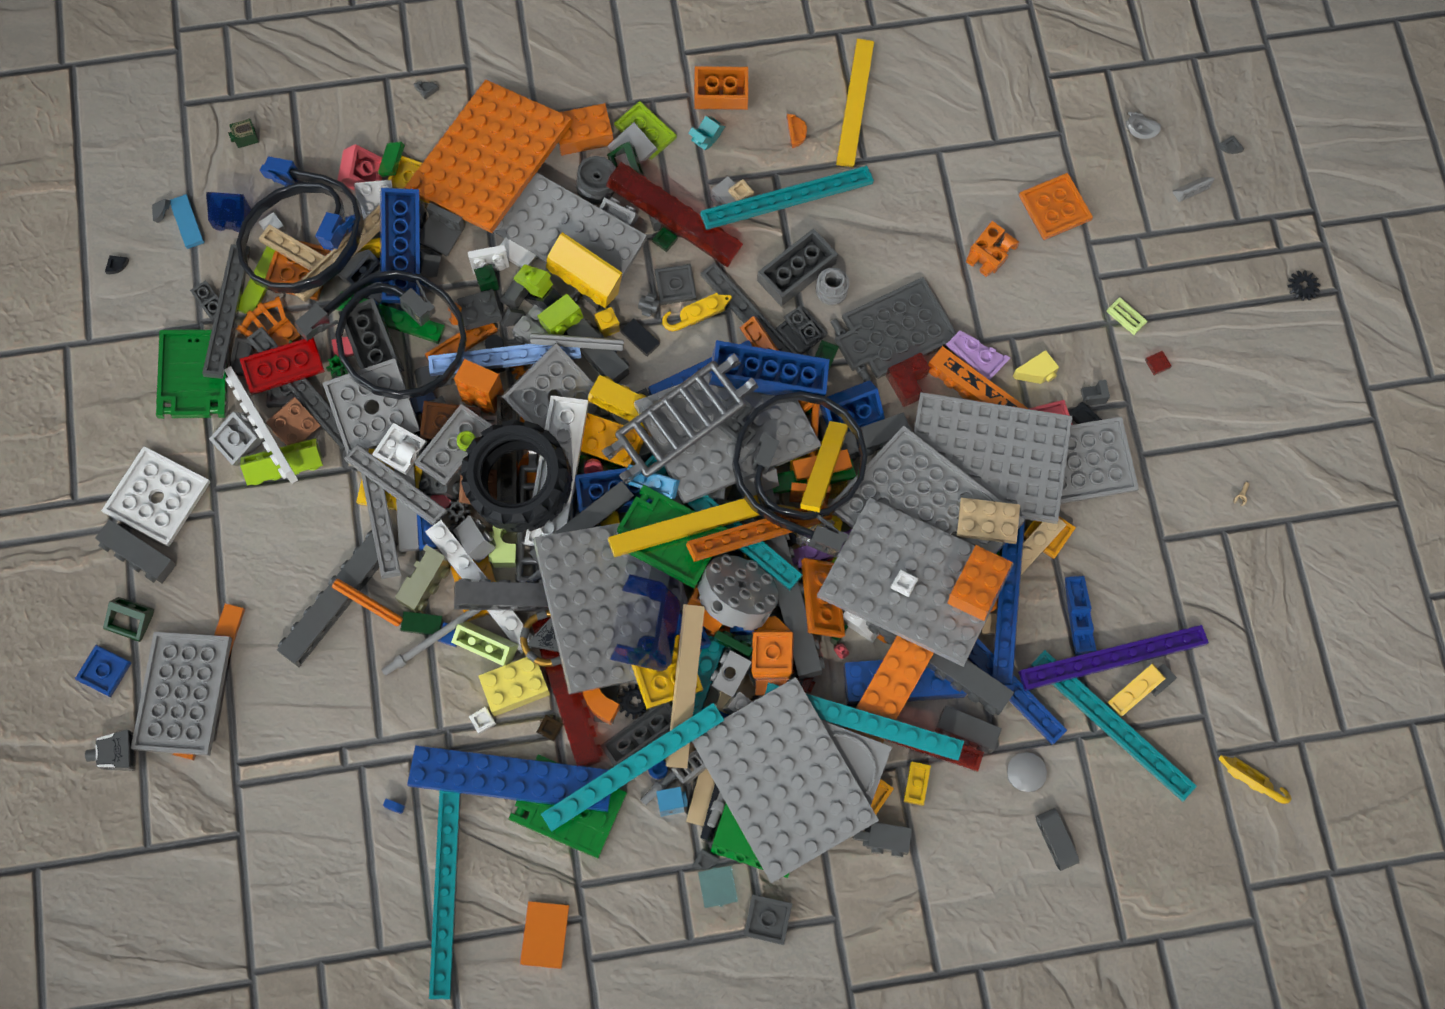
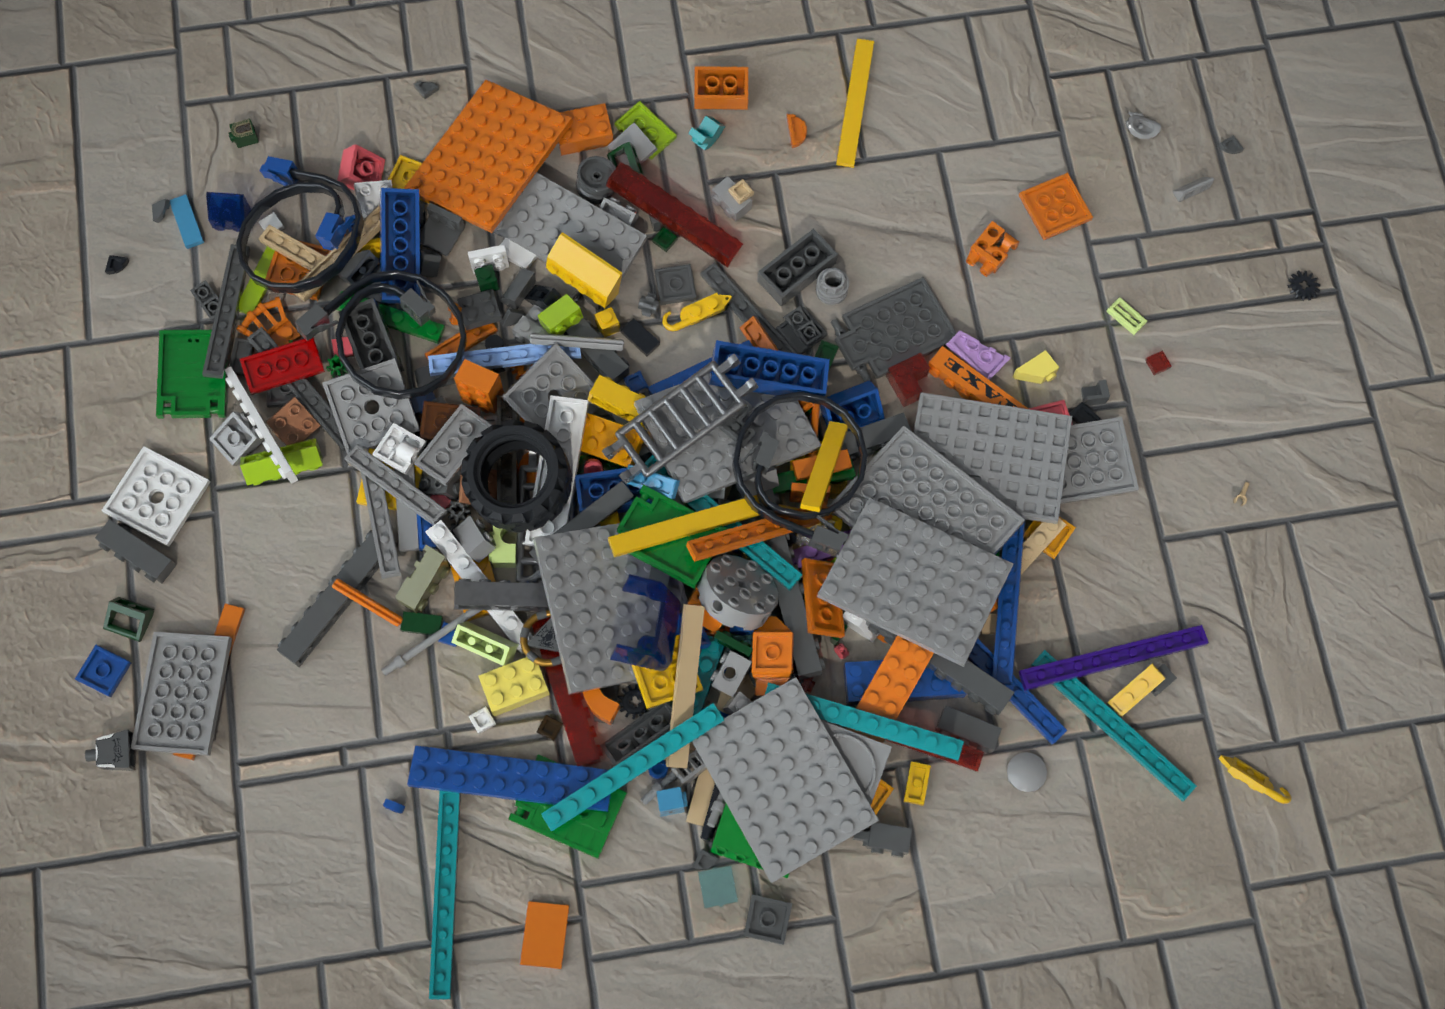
green tile [378,142,405,177] -> none
lime tile [457,431,476,451] -> none
lime brick [514,264,553,298] -> none
teal plate [700,166,874,230] -> none
white tile [891,569,919,597] -> none
orange brick [947,545,1013,621] -> none
tan plate [957,498,1020,544] -> none
dark grey beam [1035,808,1080,871] -> none
blue slope [1065,576,1097,656] -> none
none -> blue tile [623,371,648,393]

